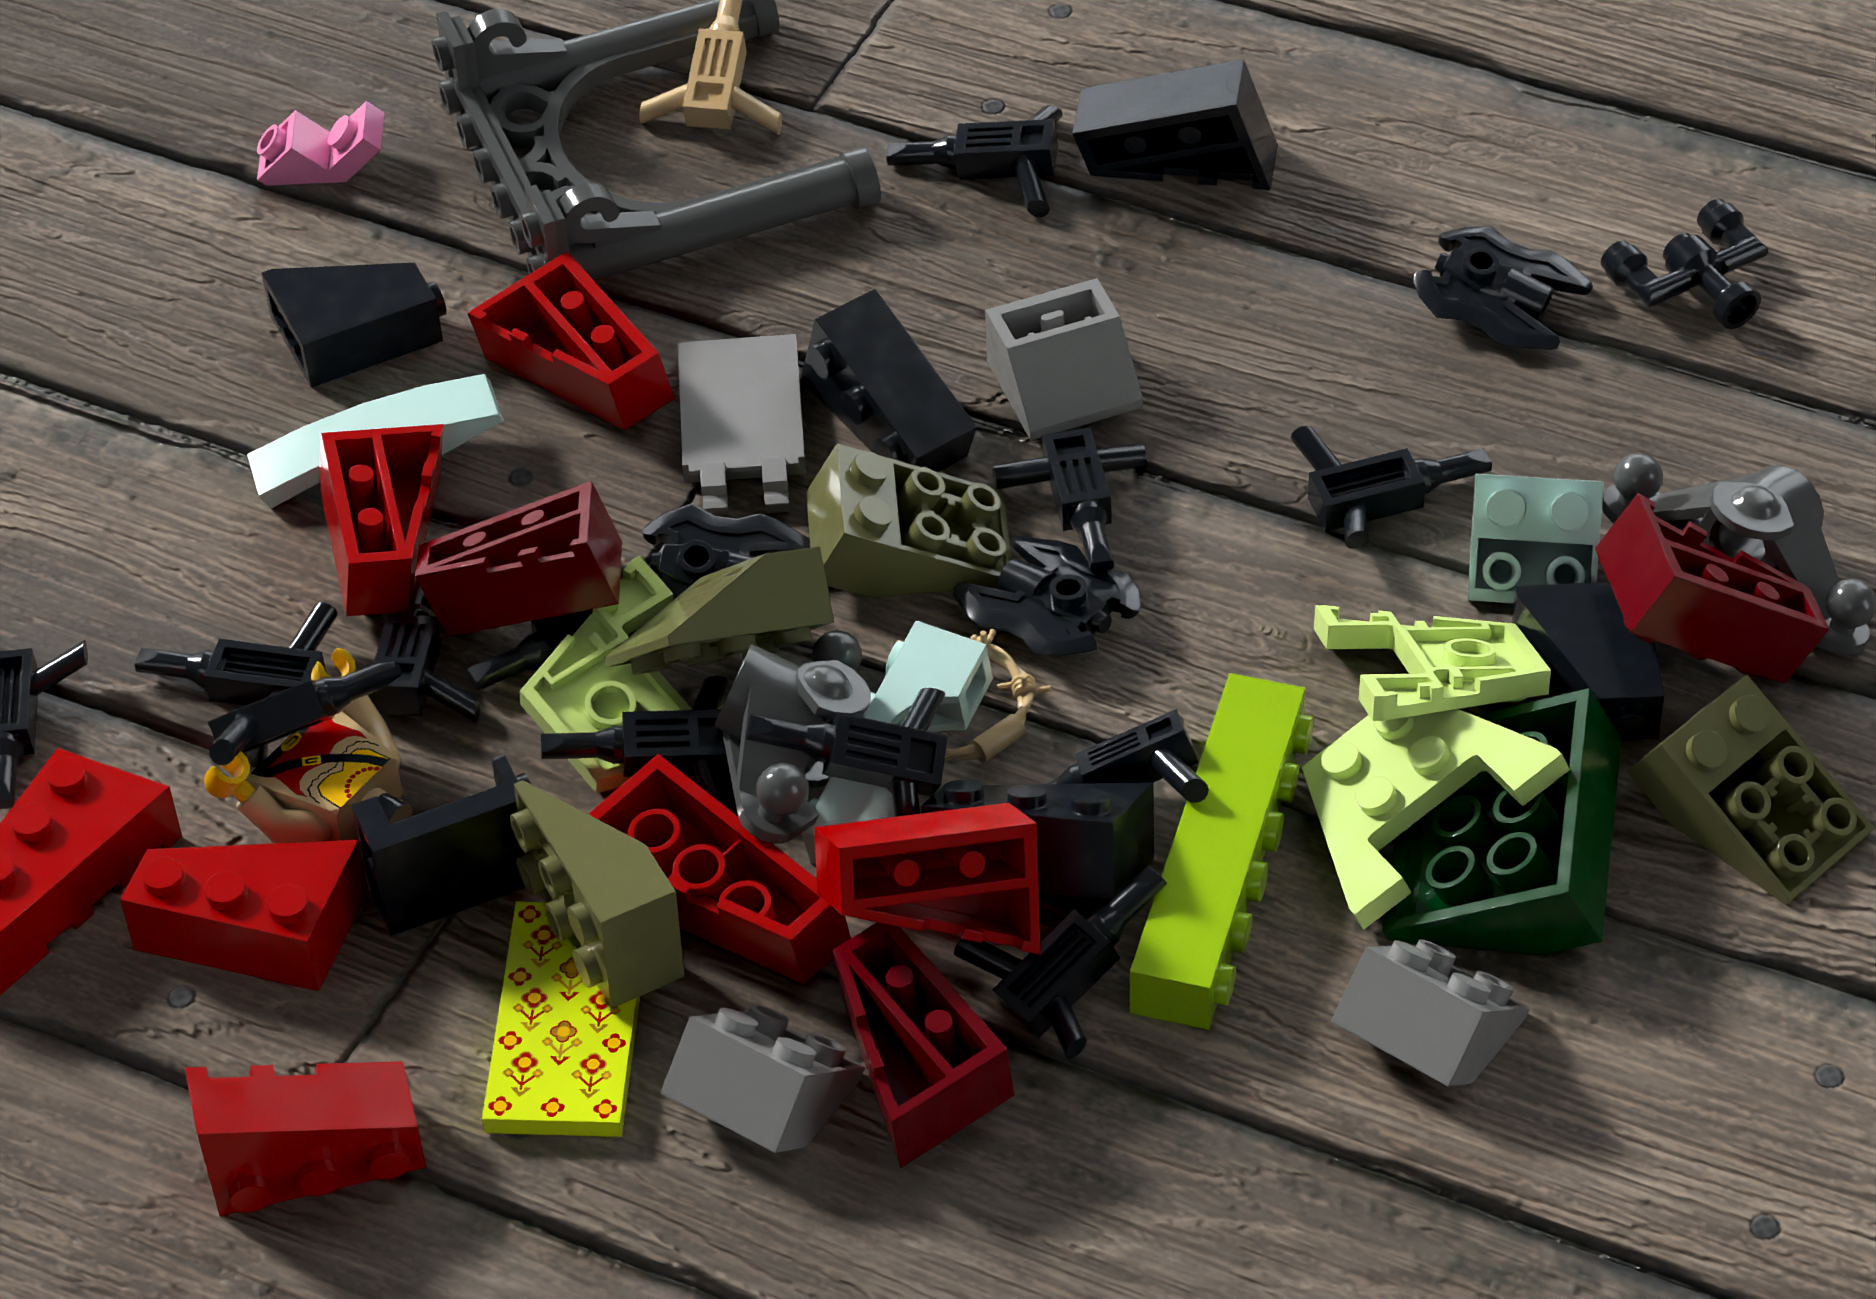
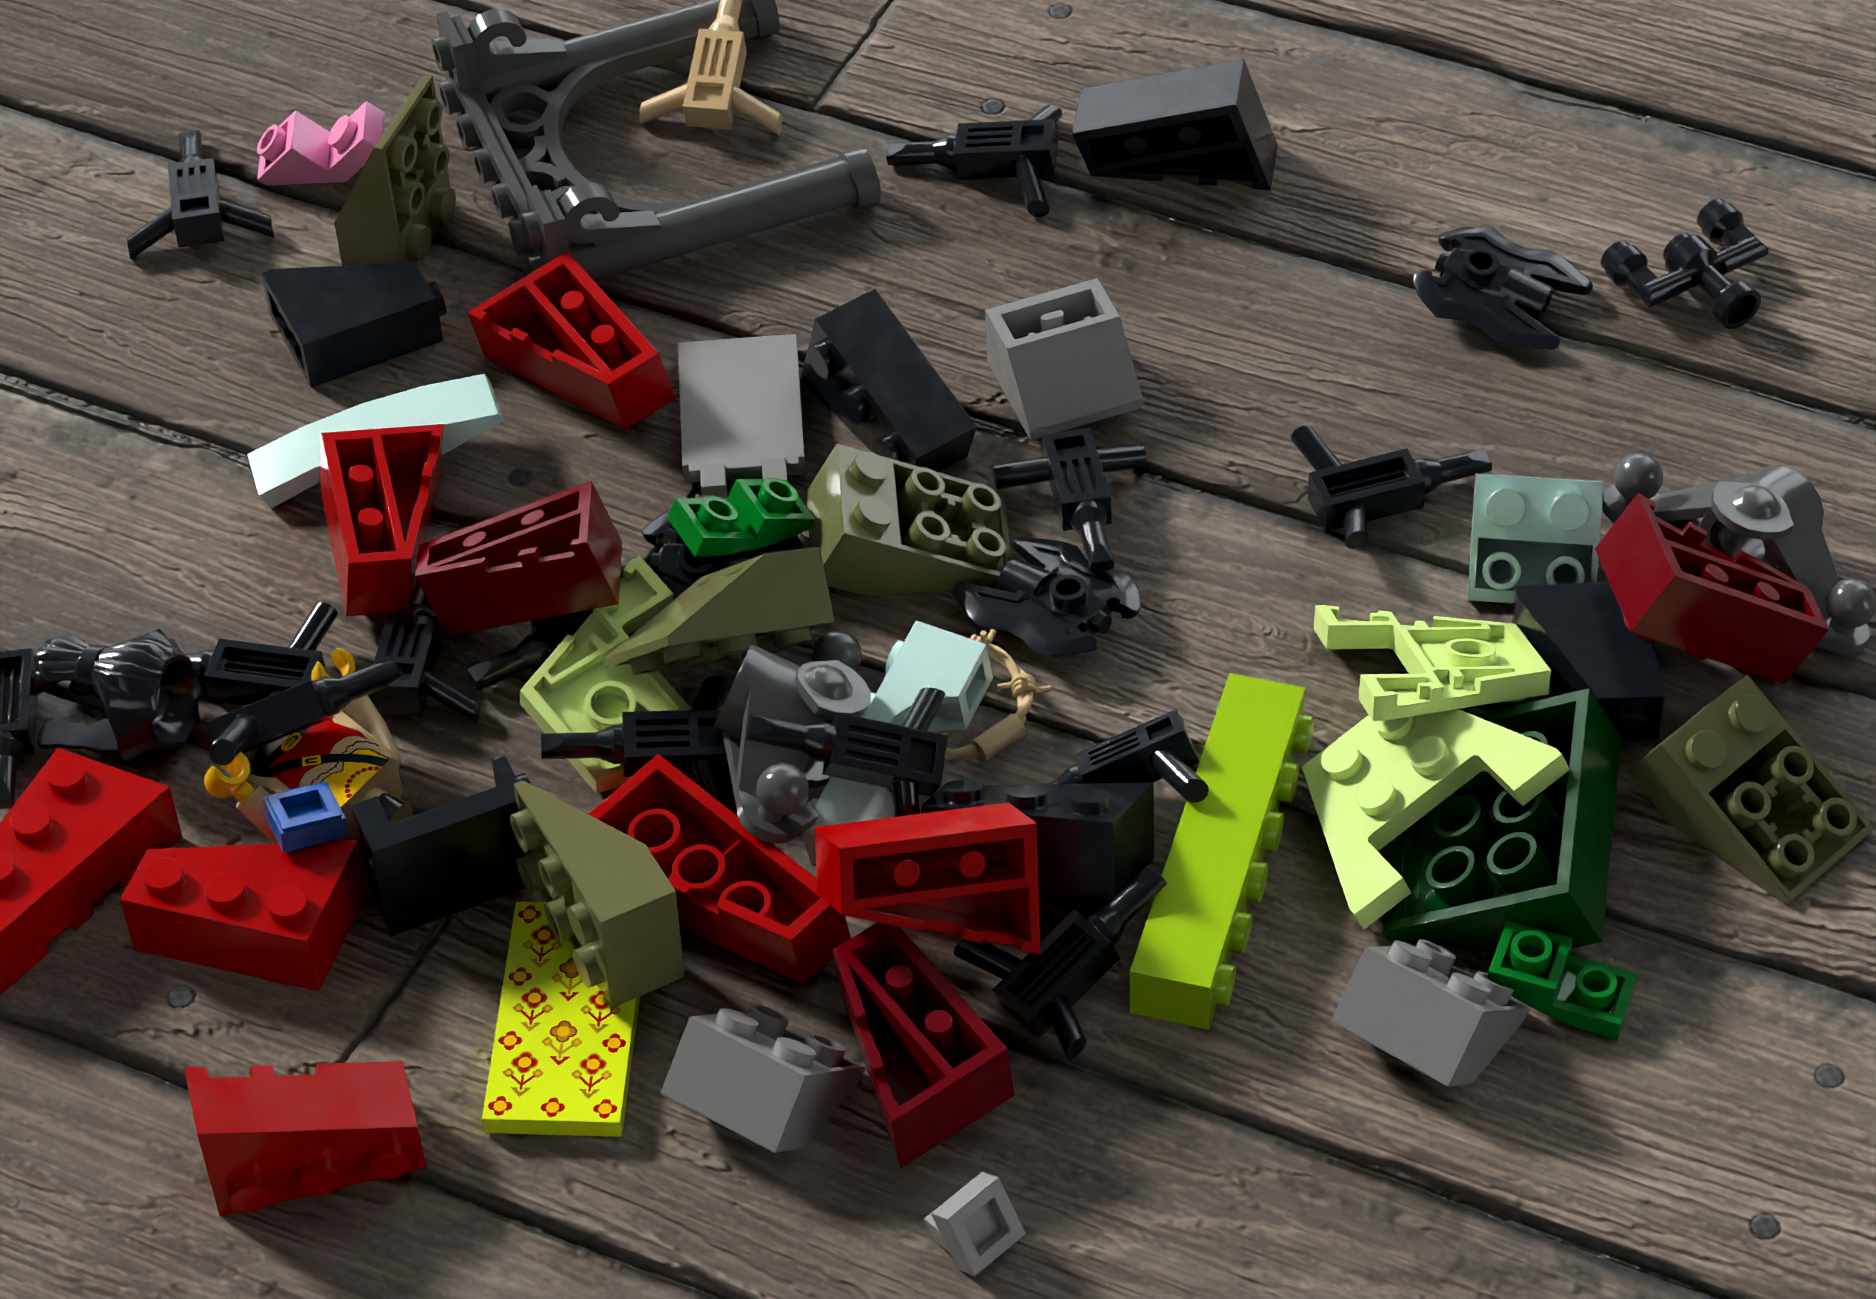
none -> black piece [33,628,201,766]
none -> black piece [127,130,274,259]
none -> blue tile [263,782,348,853]
none -> olive slope [334,73,456,266]
none -> green slope [667,478,815,557]
none -> light grey tile [924,1172,1026,1276]
none -> green slope [1487,920,1637,1041]

